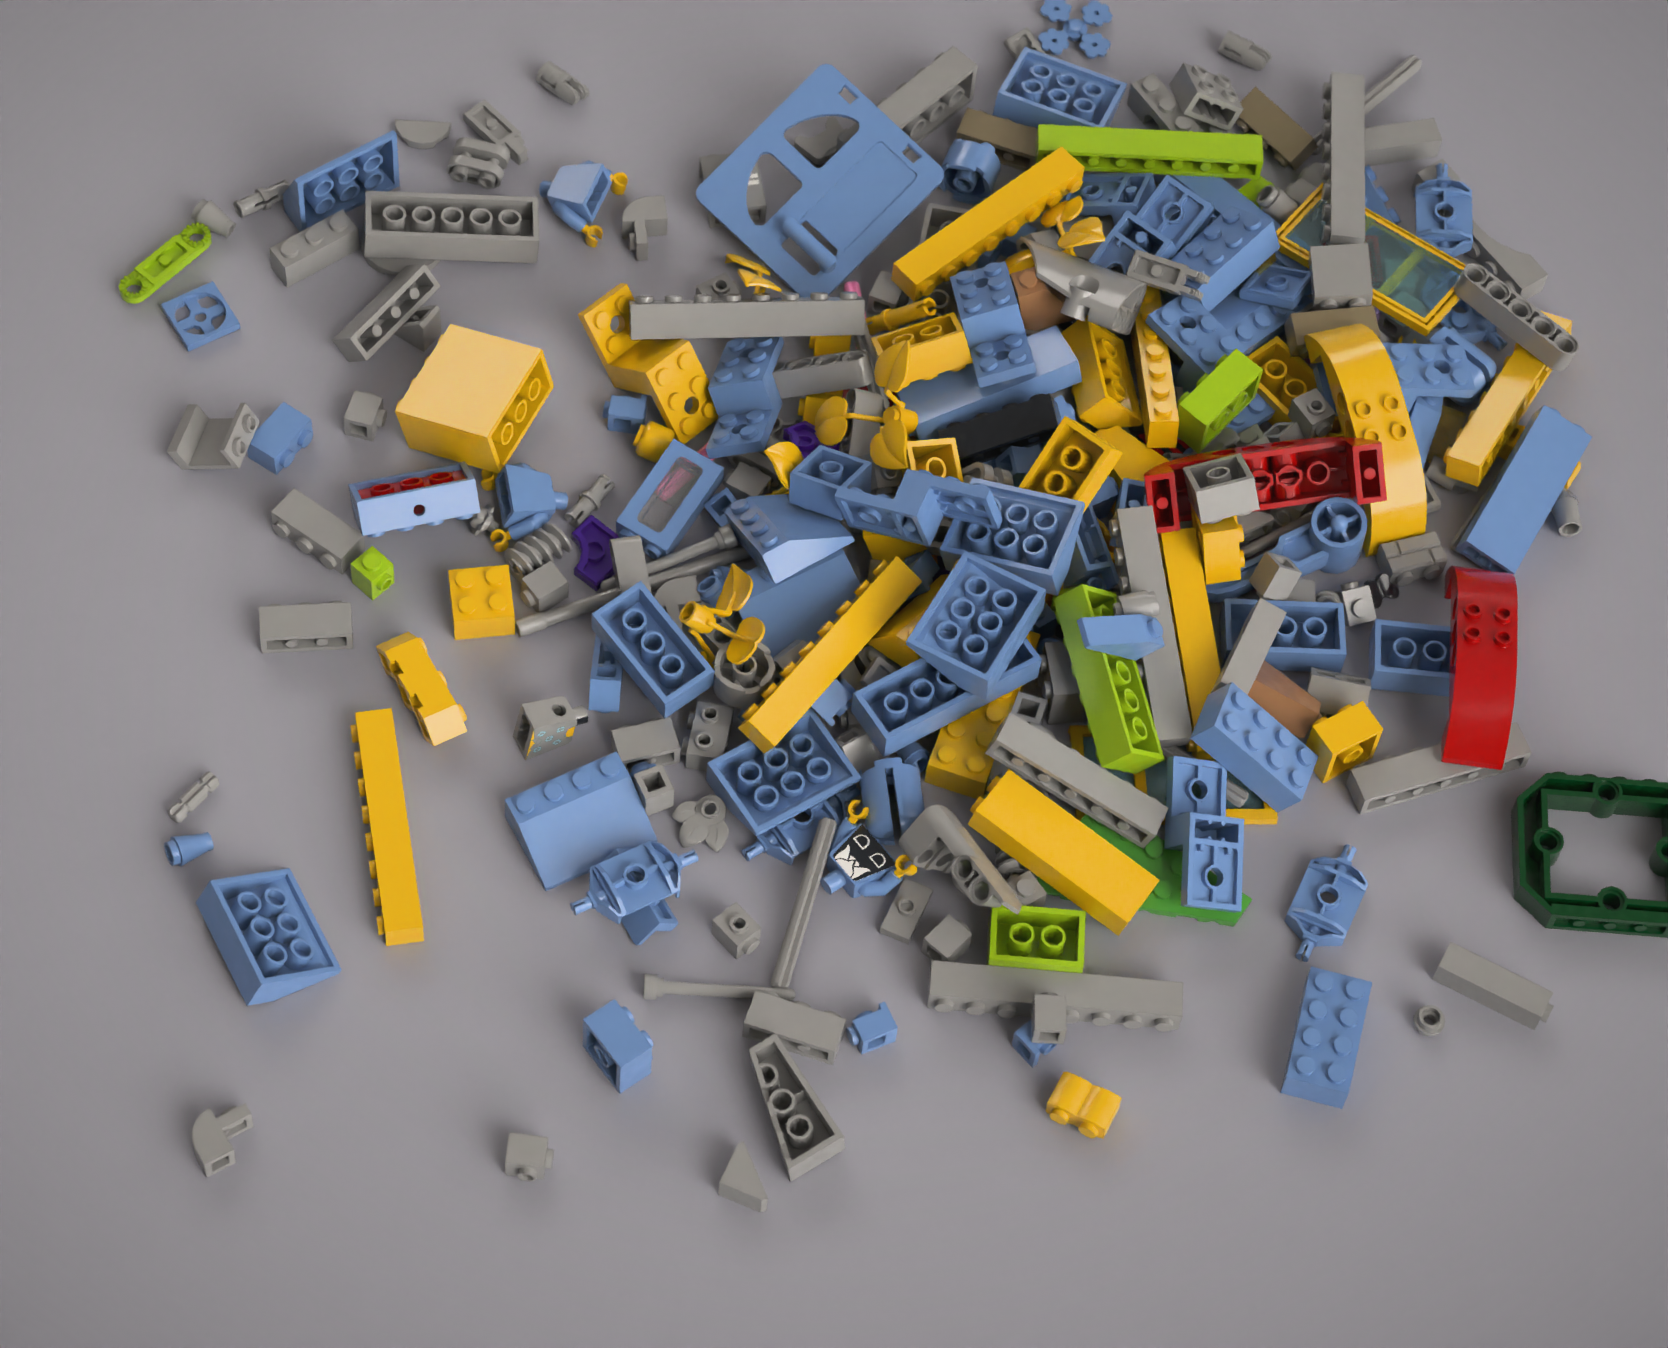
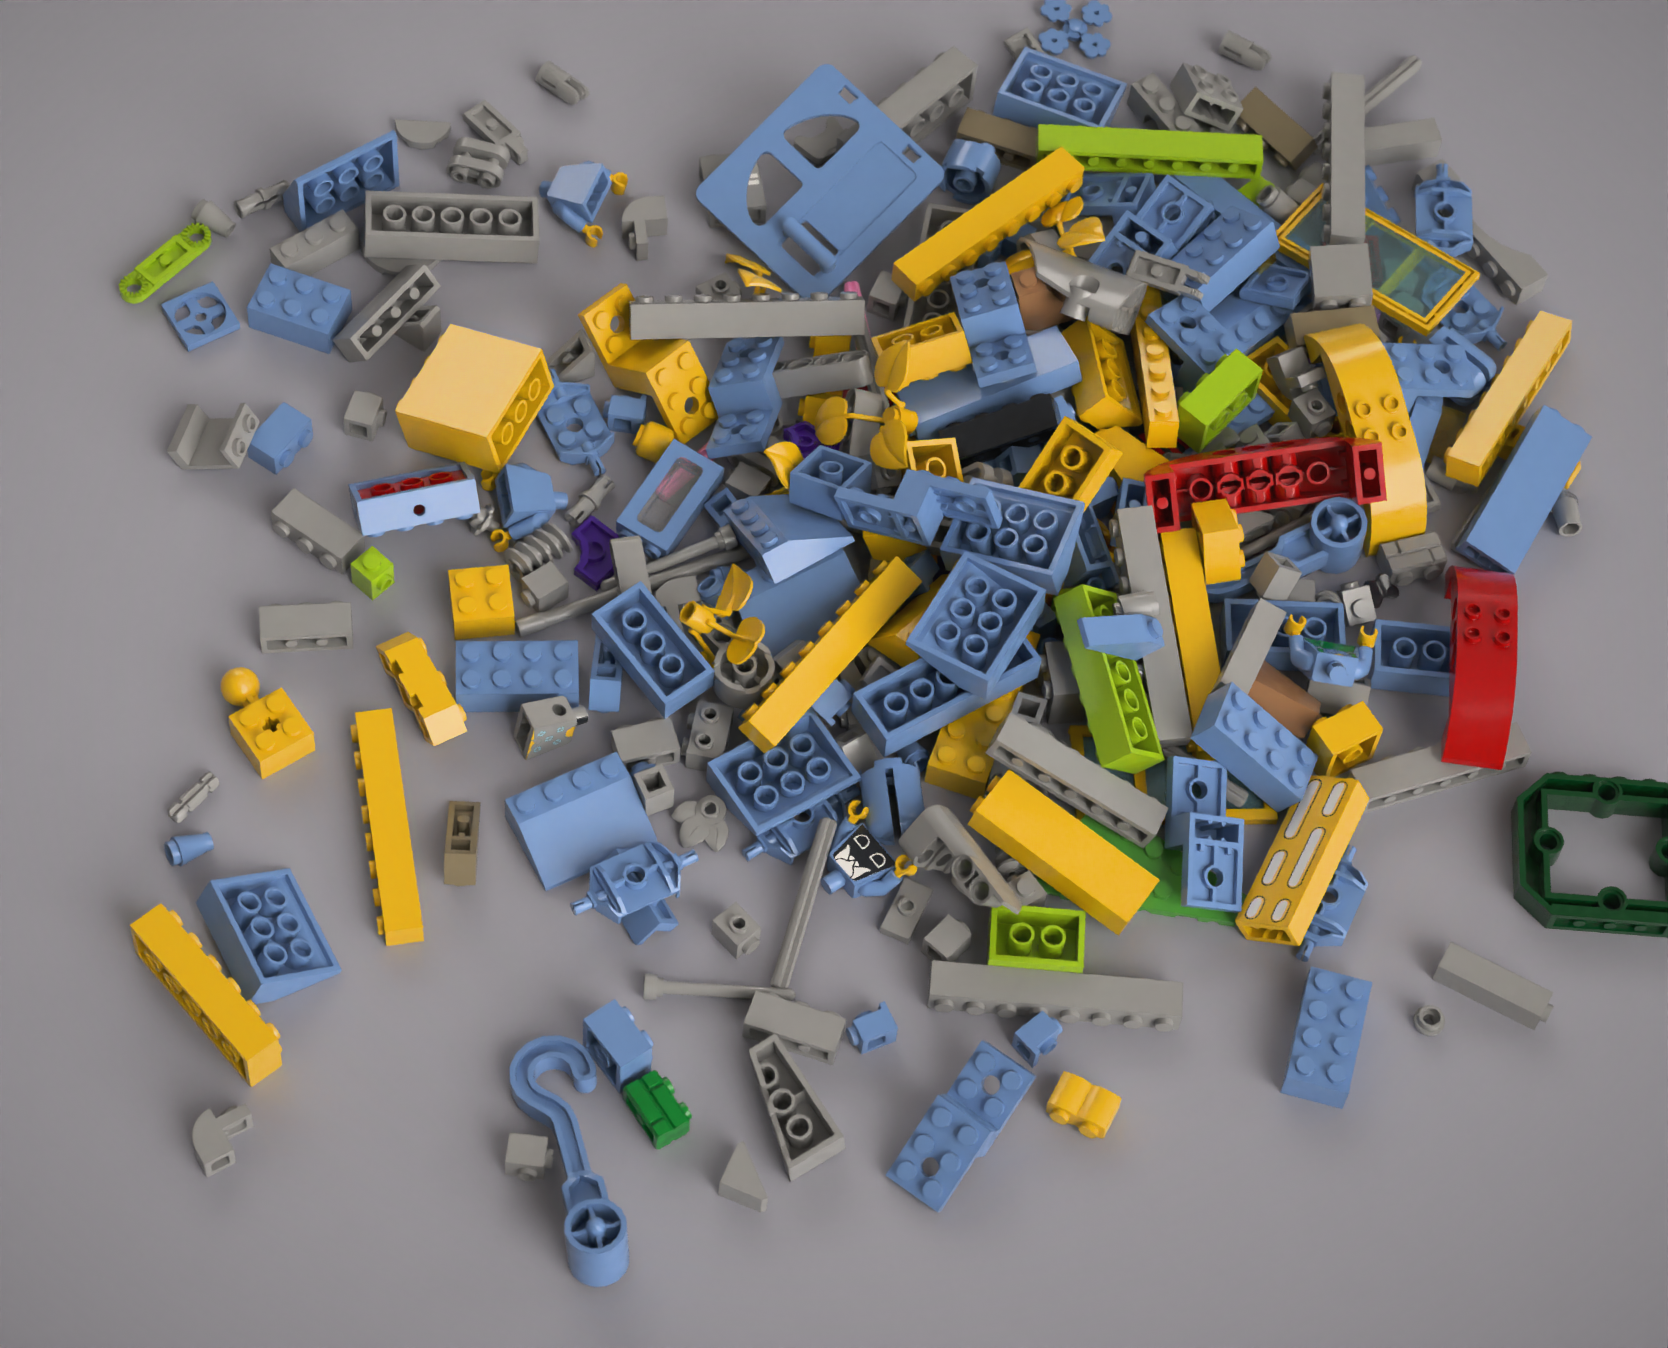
yellow pin [866,297,937,335] -> none
light grey brick [1031,992,1067,1044] -> none
light grey brick [1183,453,1260,524] -> none
light grey beam [1454,263,1579,371] -> none
none -> yellow brick [130,903,282,1087]
none -> yellow brick [220,667,315,779]
none -> medium blue brick [247,263,352,354]
none -> dark tan slope [444,801,481,886]
none -> medium blue brick [456,640,579,712]
none -> medium blue piece [509,1035,630,1287]
none -> medium blue plate [537,369,615,476]
none -> light grey slope [546,329,595,383]
none -> green brick [623,1070,692,1150]
none -> medium blue bracket [886,1040,1037,1212]
none -> yellow brick [1235,775,1369,946]
none -> light grey brick [1266,347,1326,400]
none -> medium blue torso [1284,614,1378,687]

